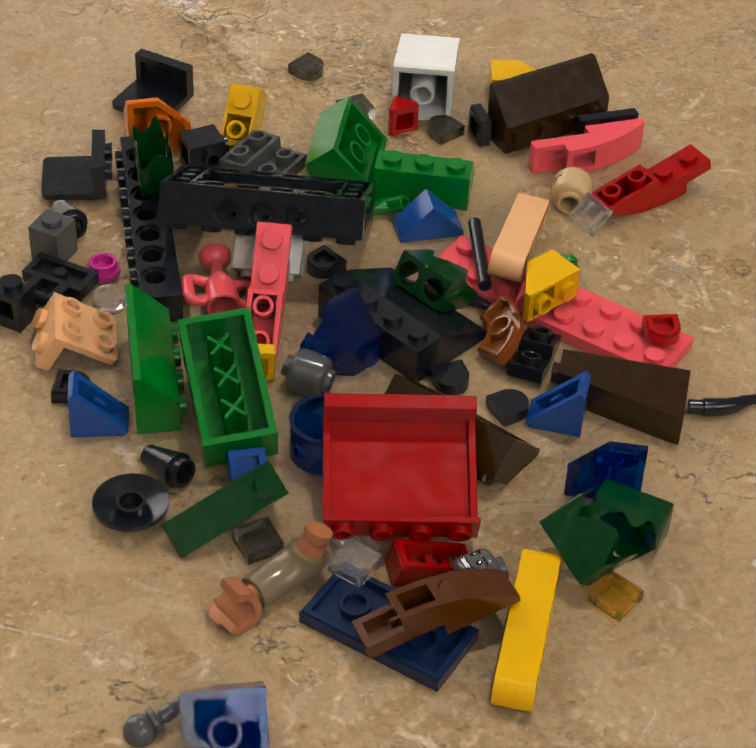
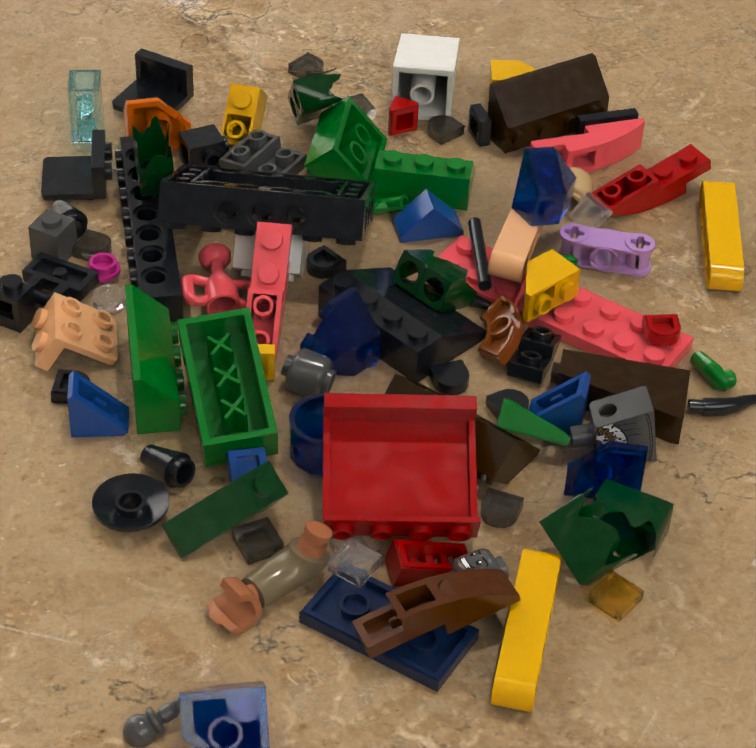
none -> clear light blue brick [67,70,104,143]
none -> clear smoke tile [72,229,112,261]
none -> dark green piece [288,68,342,125]
none -> clear smoke tile [480,487,524,528]
none -> green slope [497,397,571,446]
none -> clear blue slope [511,147,577,226]
none -> lavender piece [557,223,655,277]
none -> dark grey torso [569,386,657,464]
none -> green arm [690,351,737,392]
none -> yellow beam [699,180,744,292]

